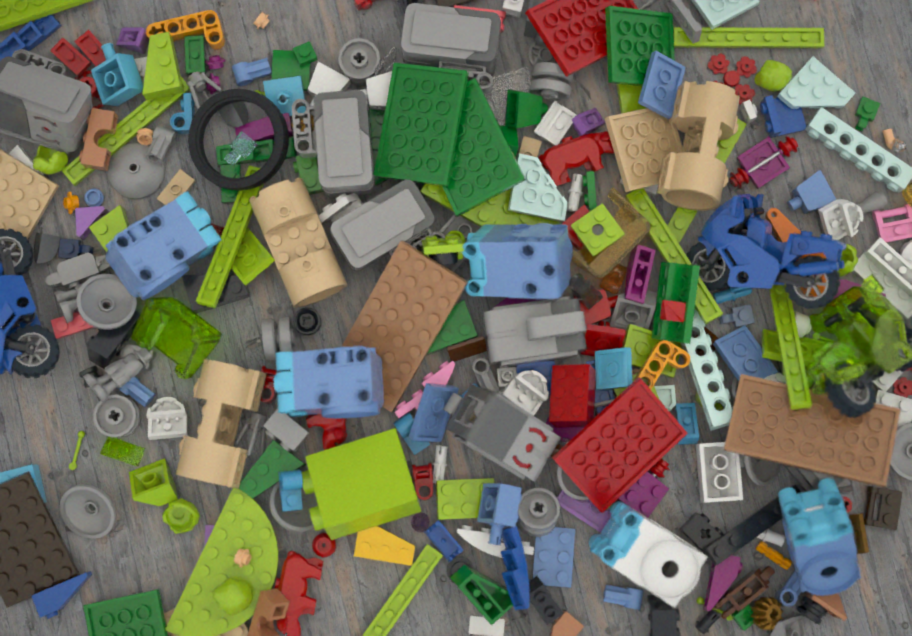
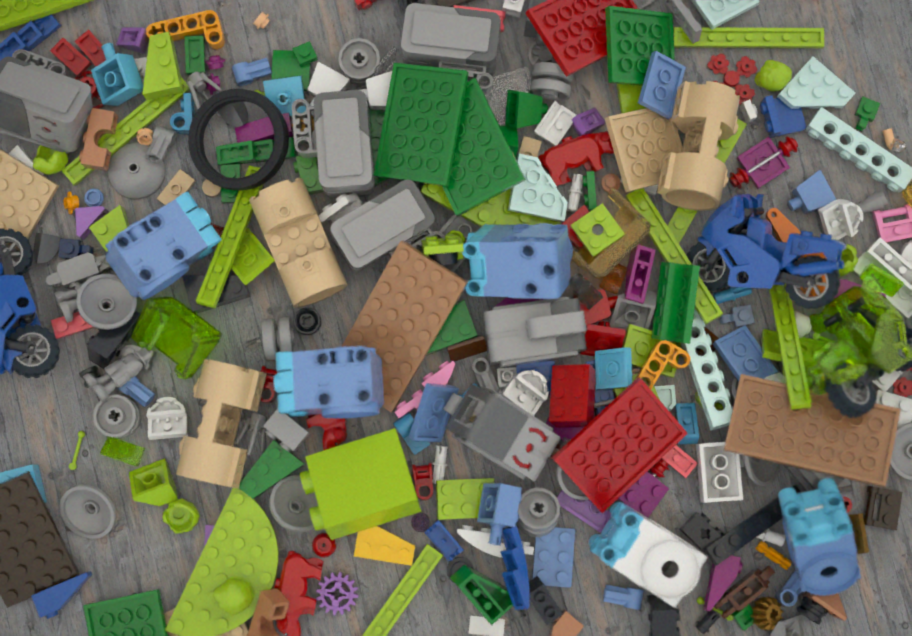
clear light blue plate [224,131,258,166] -> none
light nougat plate [234,548,252,568] -> none
dark azure plate [278,470,303,512] -> none
red slope [660,300,686,322] -> none
none -> tan tile [202,179,221,197]
none -> medium lavender gear [316,572,359,615]
none -> nougat plate [601,173,620,193]
none -> coral plate [662,445,698,478]
none -> clear neon green slope [859,263,904,297]

